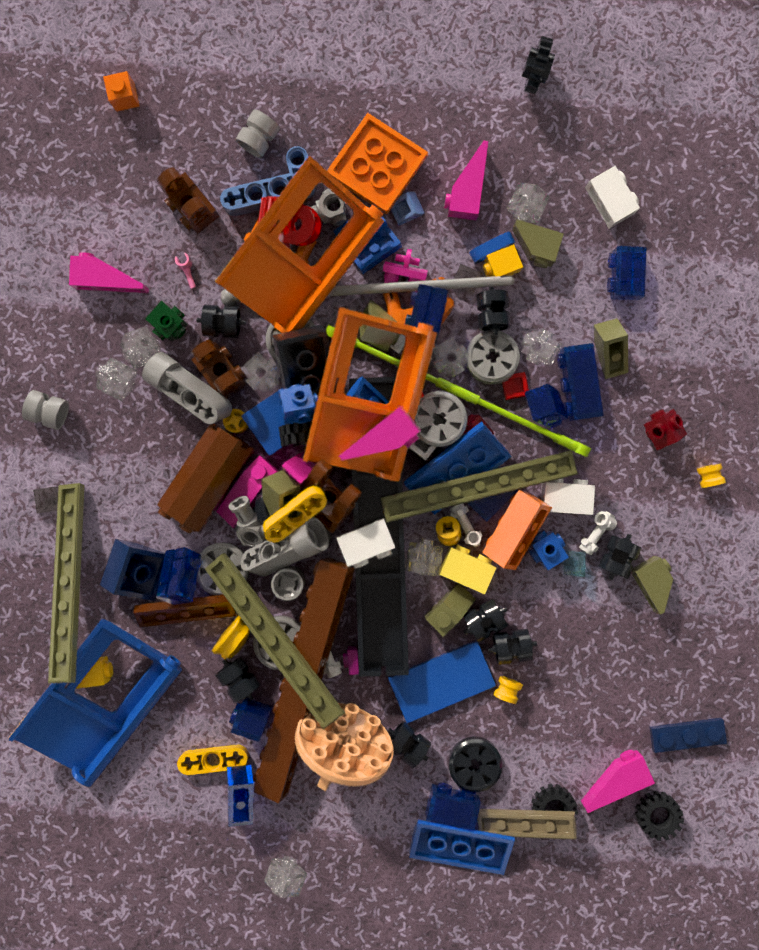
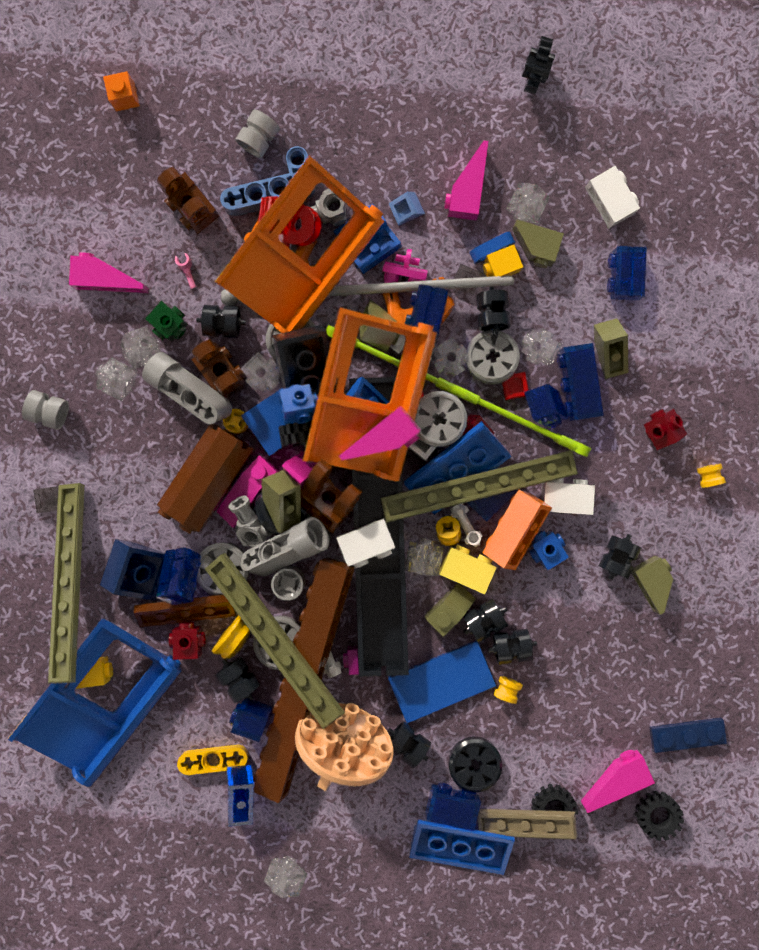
yellow beam [263,486,327,543] -> none
orange plate [327,113,428,215] -> none
clear light blue slope [564,551,586,577] -> none
white bar [579,511,617,555] -> none
none -> dark red brick [169,622,206,660]

